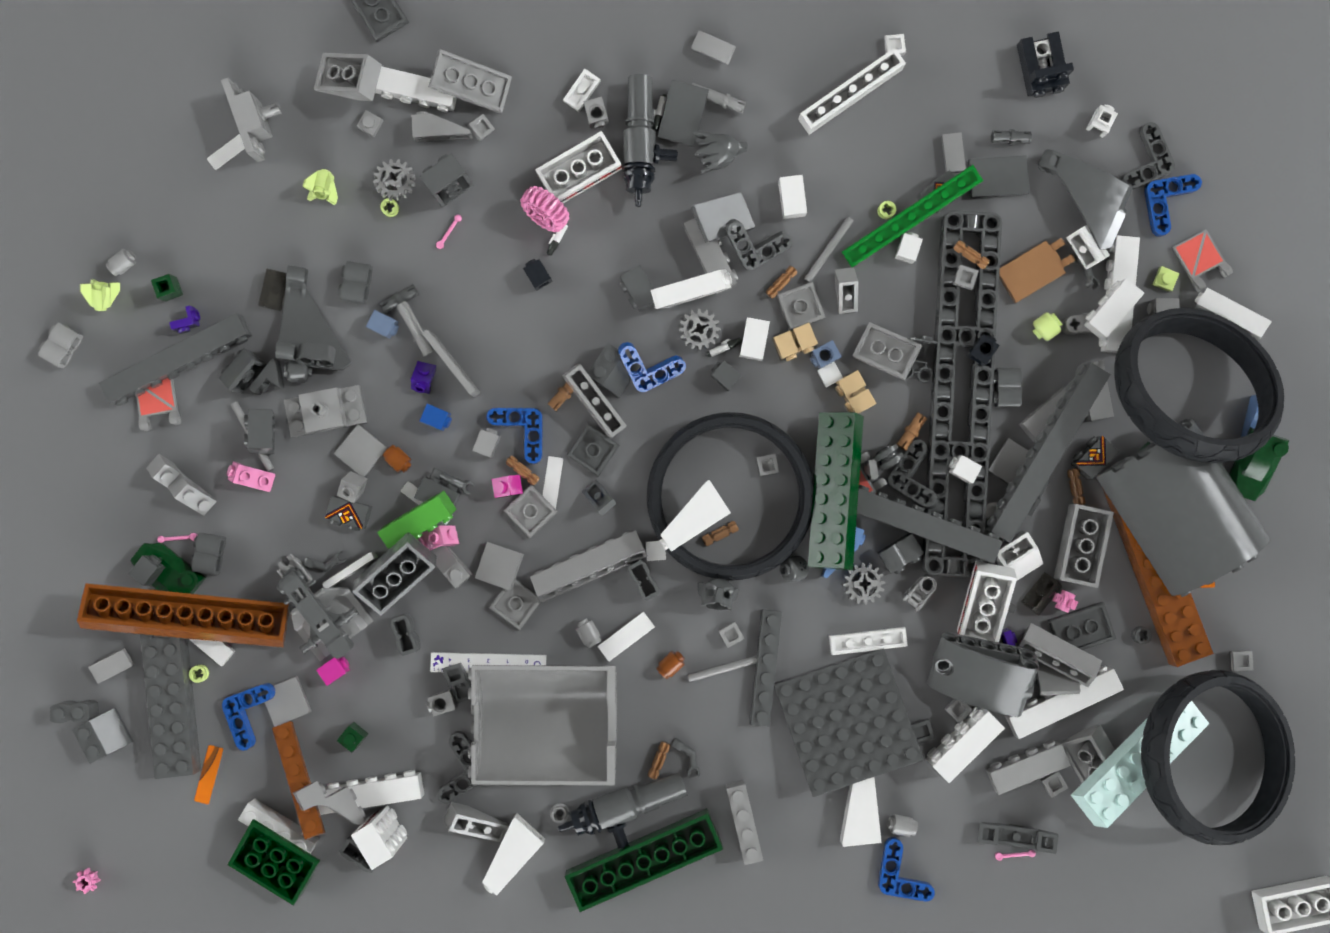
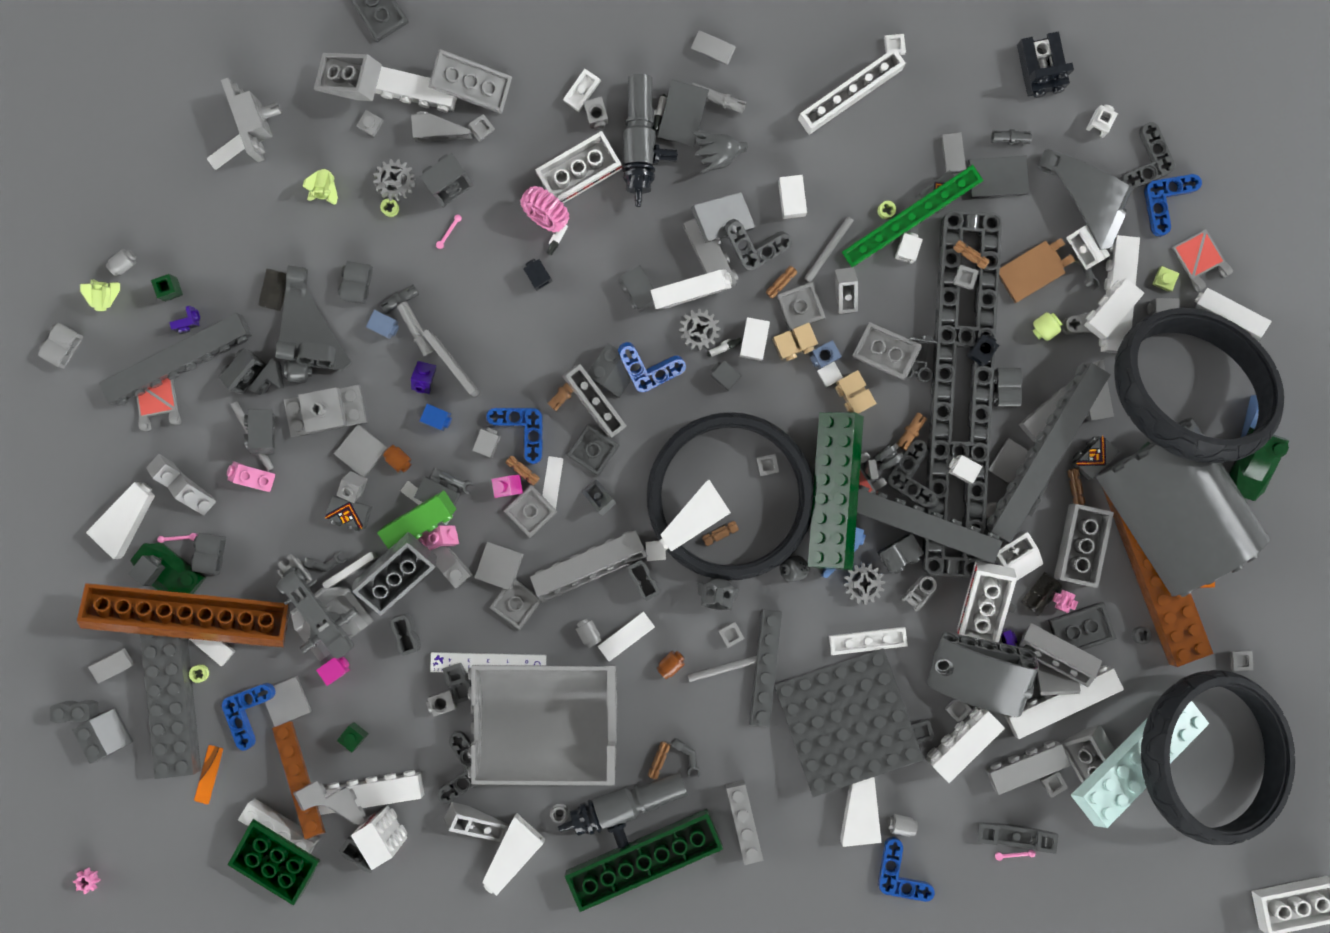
none -> white slope [86,482,155,559]

